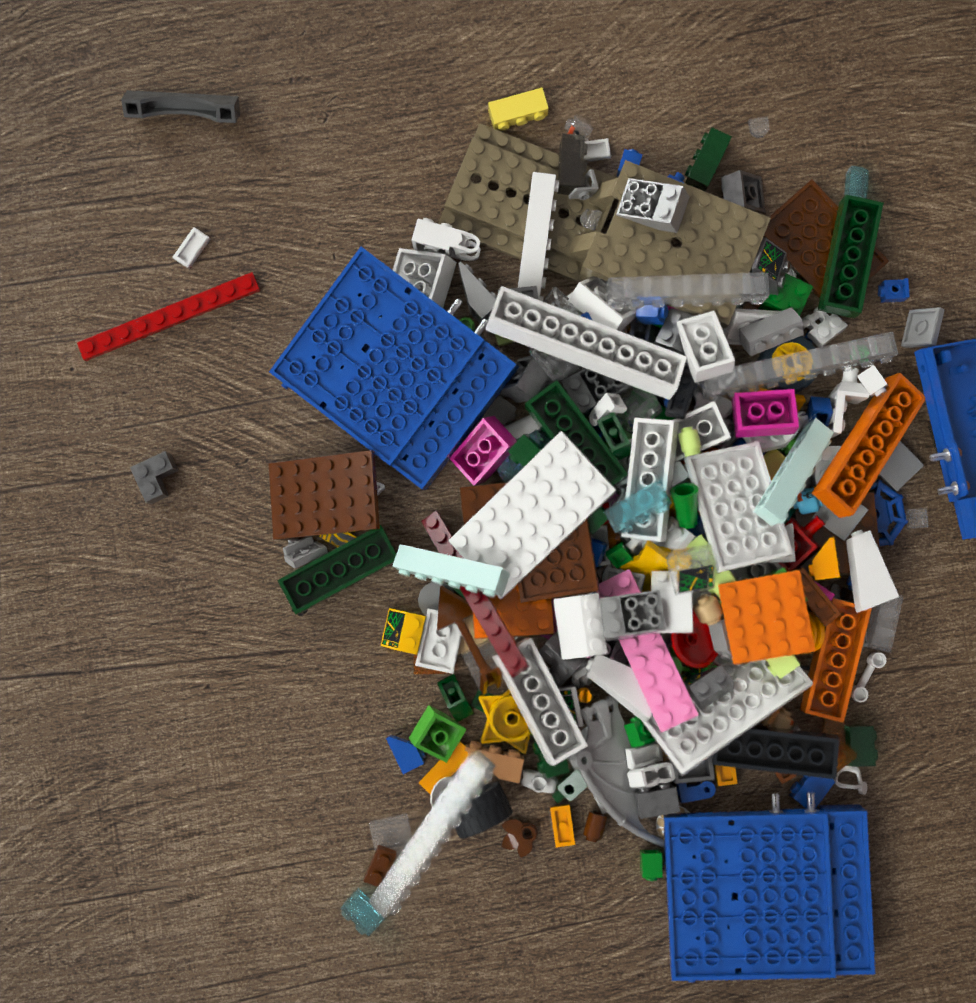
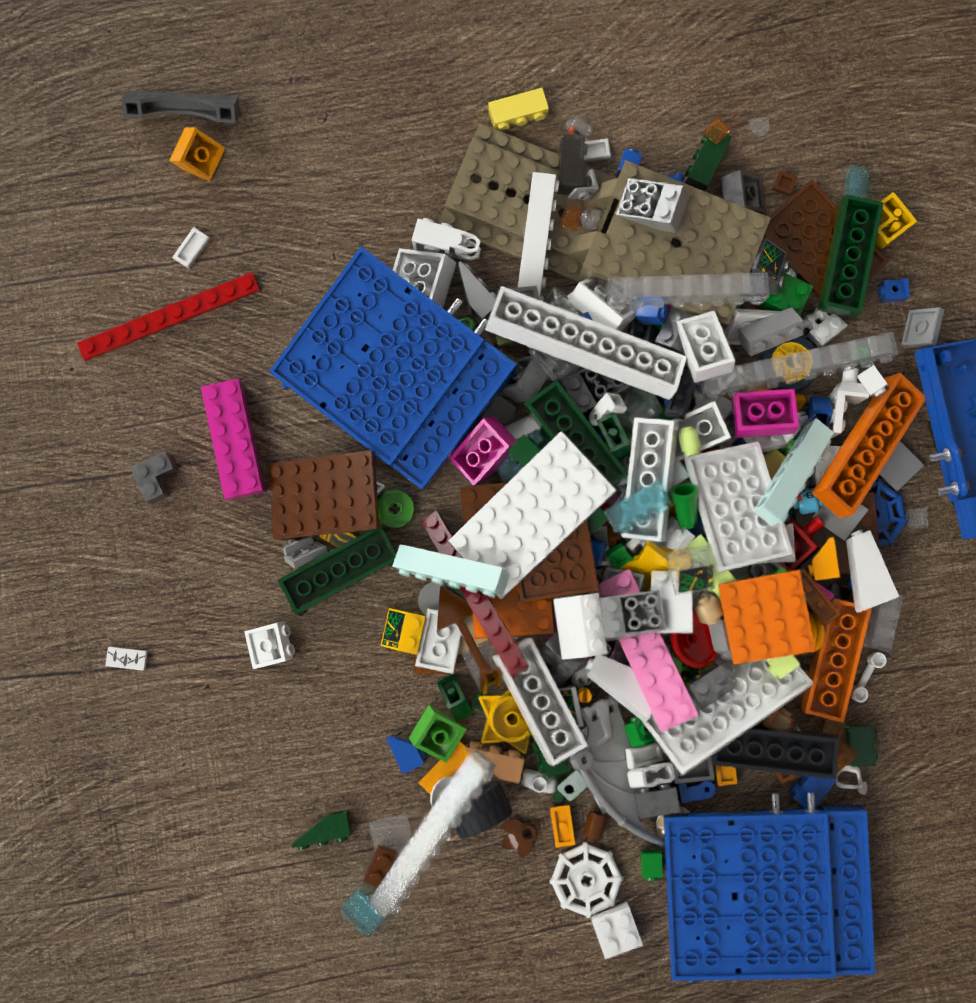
none -> white tile [105,647,148,671]
none -> light orange slope [169,128,225,181]
none -> dark pink brick [201,379,266,501]
none -> white plate [244,621,295,669]
none -> dark green slope [291,810,353,850]
none -> bright green plate [378,490,414,528]
none -> white plate [550,842,624,918]
none -> clear orange plate [559,205,584,231]
none -> white brick [591,901,643,959]
none -> clear orange tile [703,117,731,145]
none -> reddish brown plate [772,171,797,196]
none -> yellow brick [876,192,917,251]

